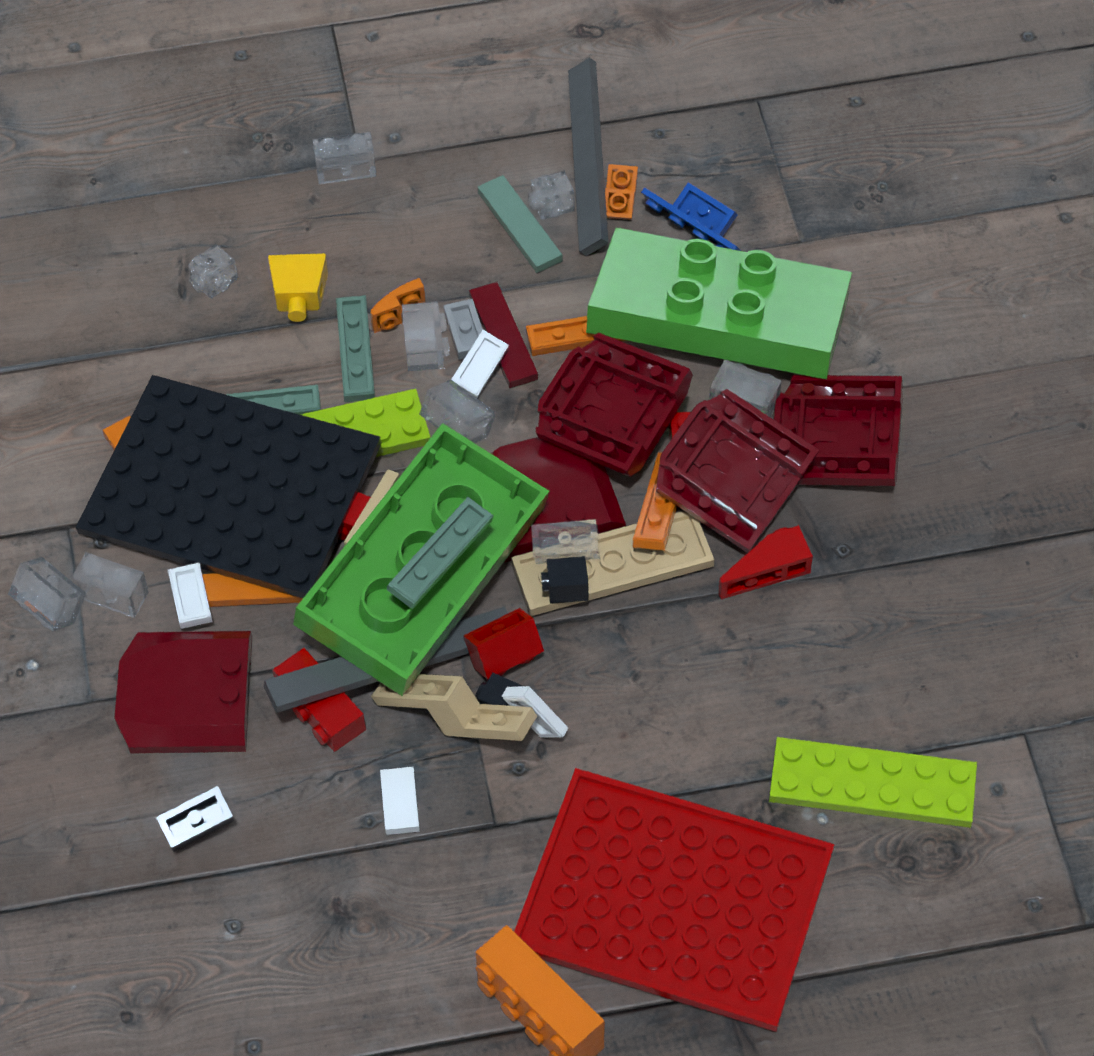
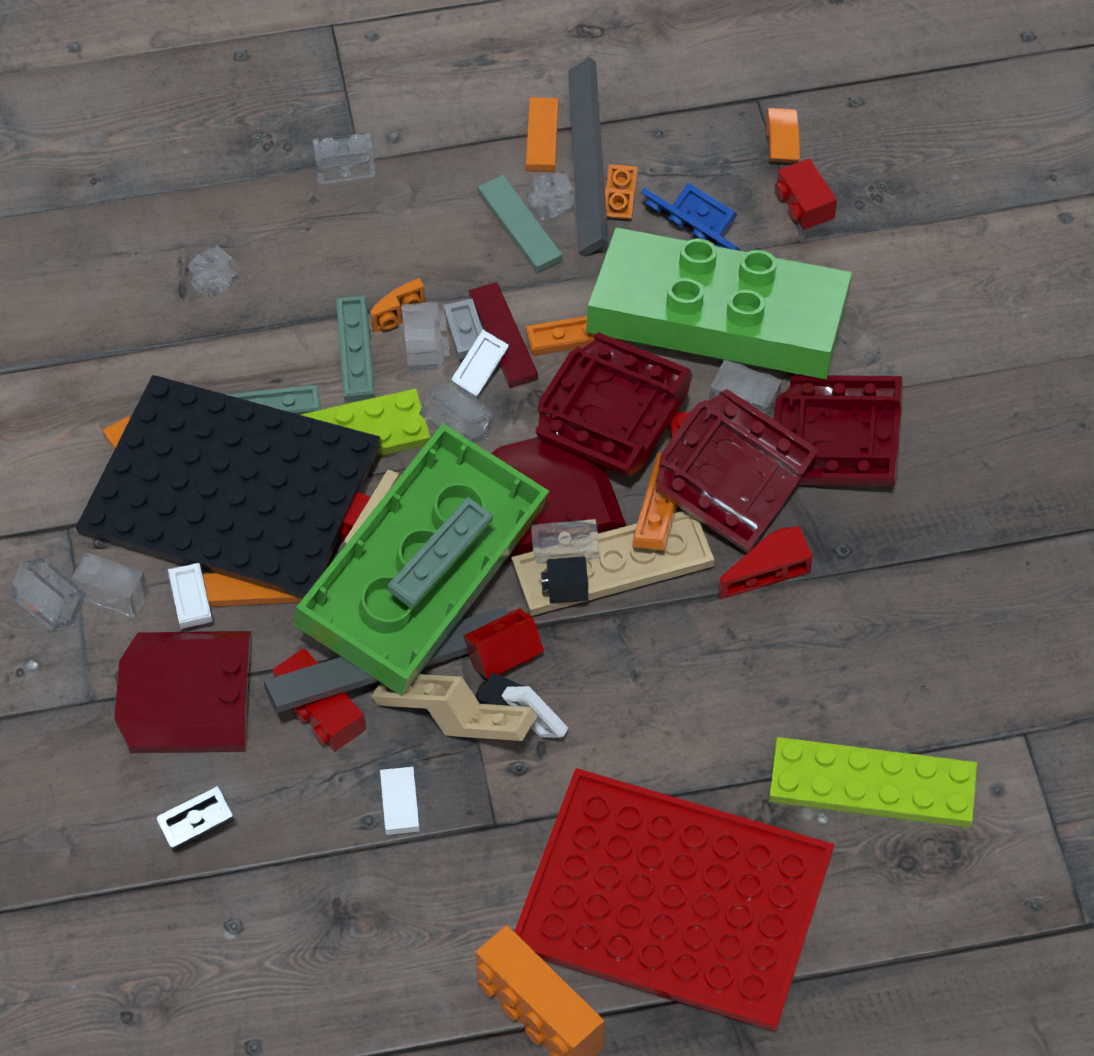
yellow torso [268,253,328,322] -> none
none -> orange tile [526,97,559,172]
none -> orange slope [766,108,800,163]
none -> red brick [775,158,837,230]

